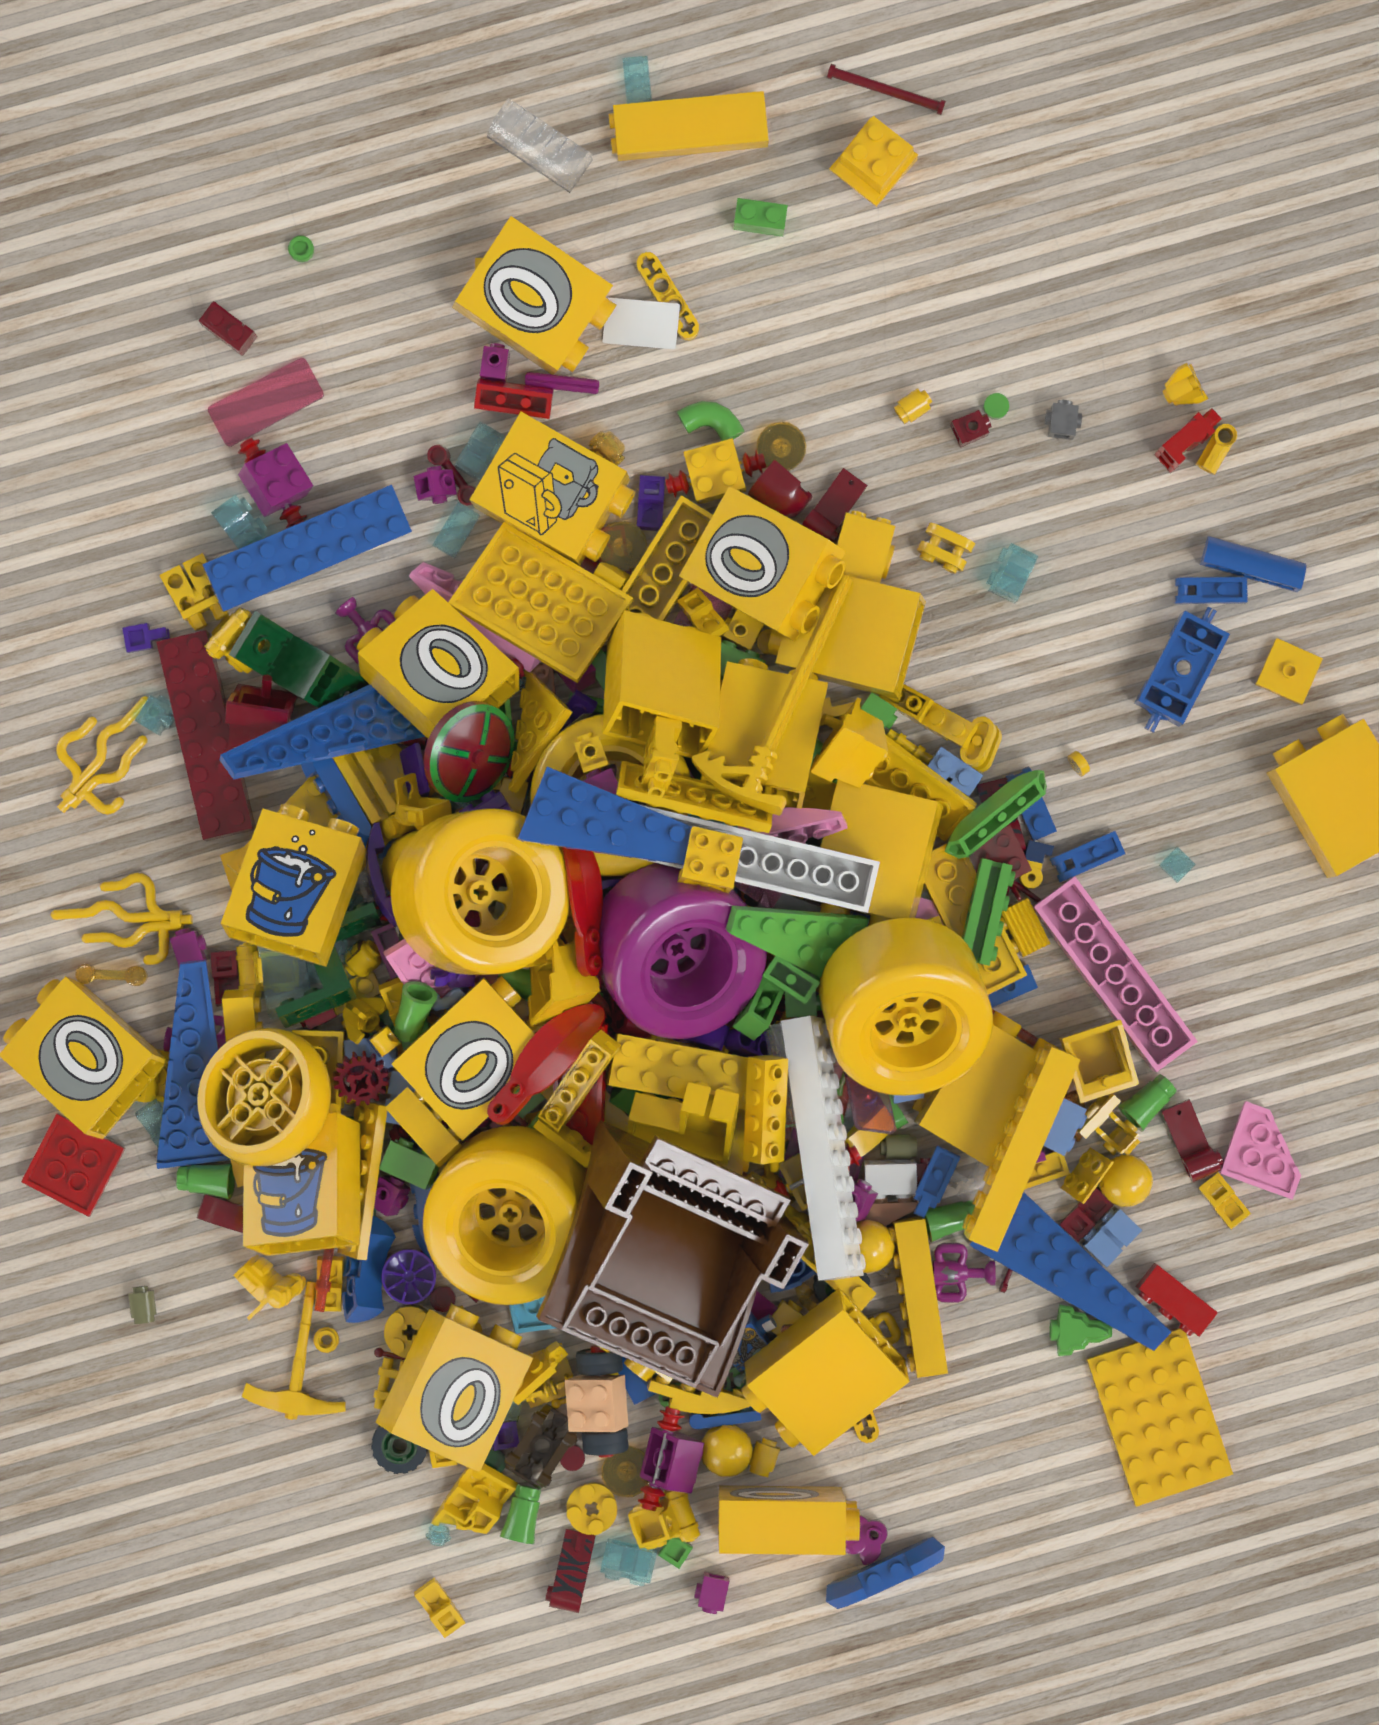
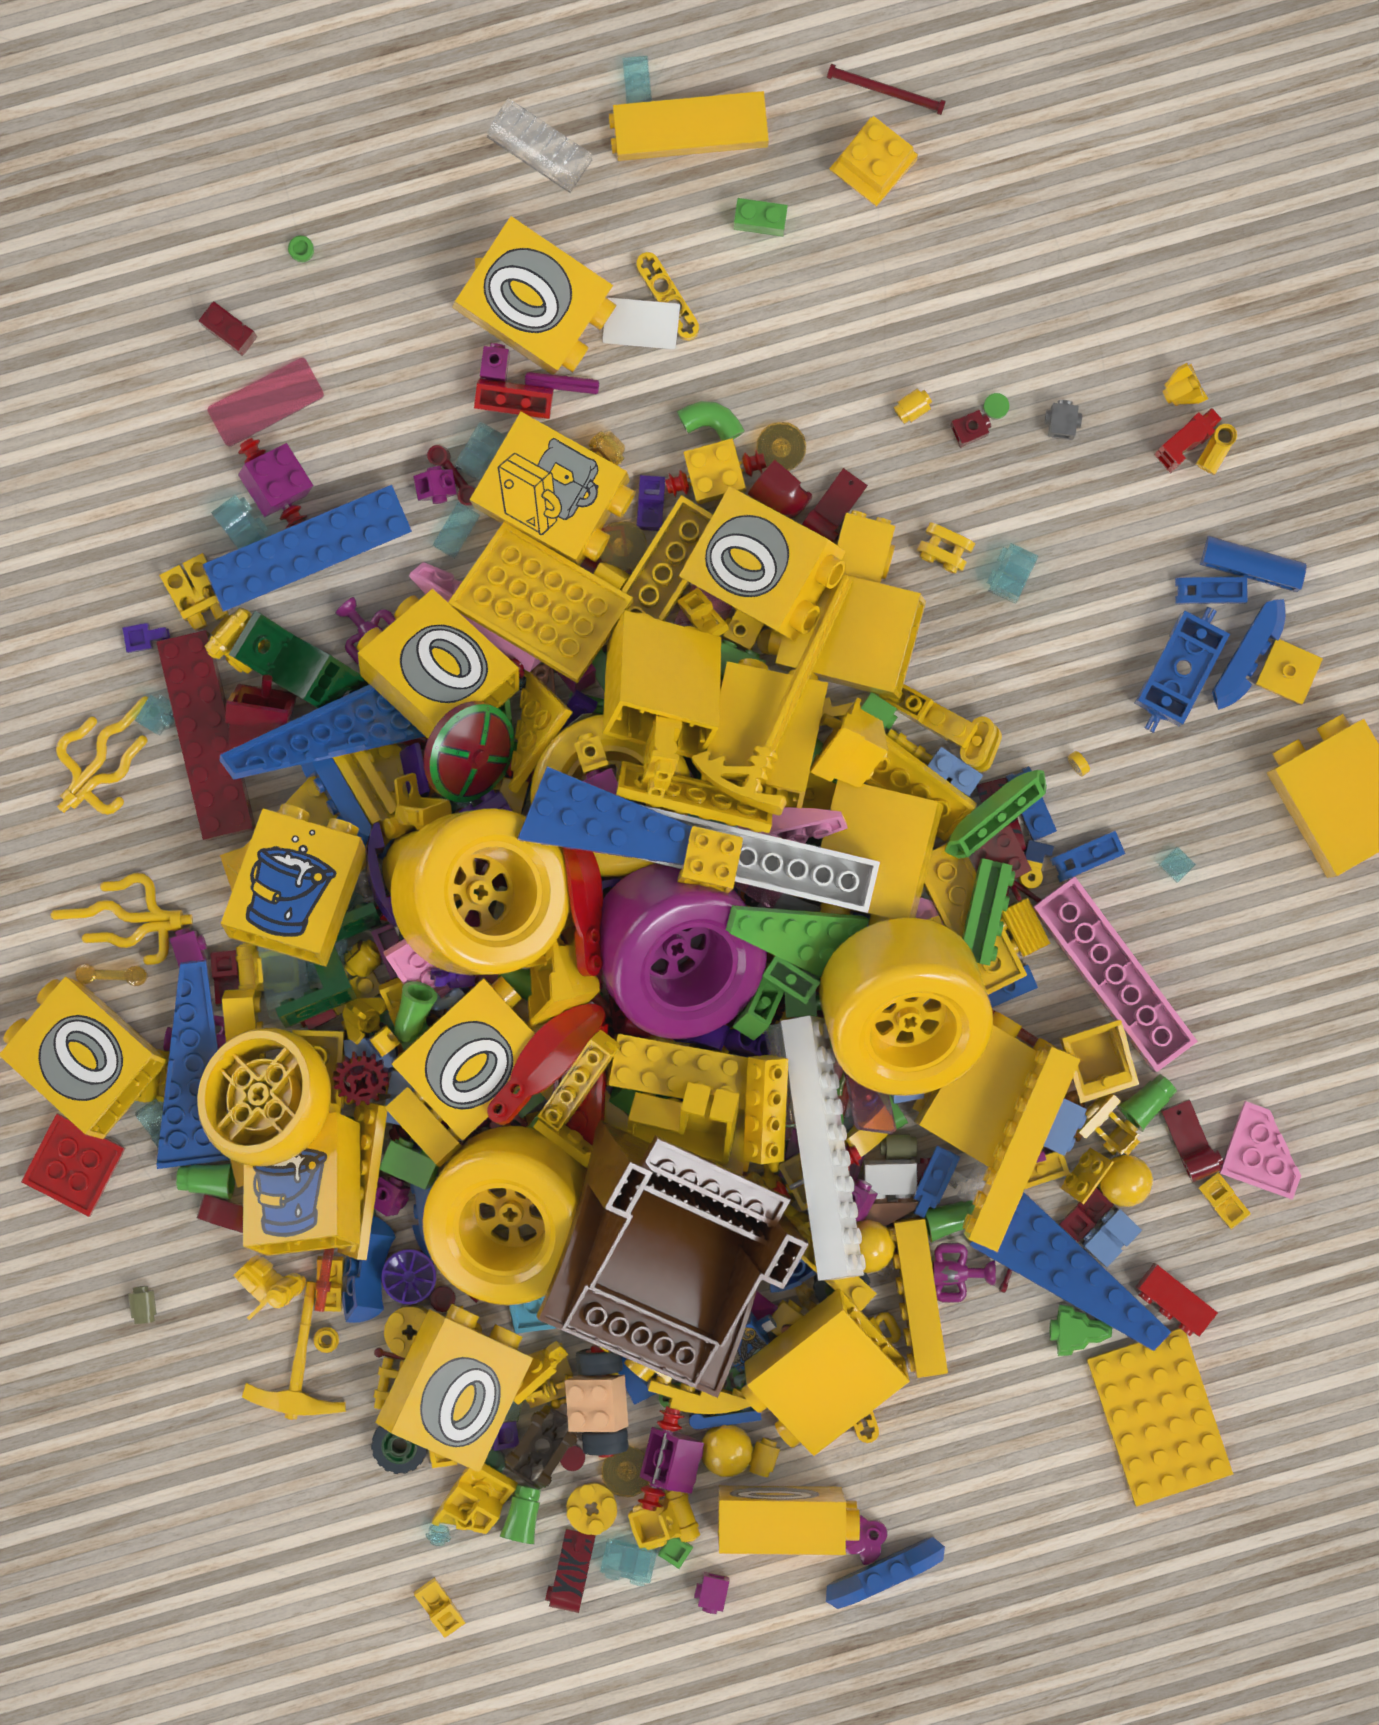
none -> blue brick [1212,599,1286,710]

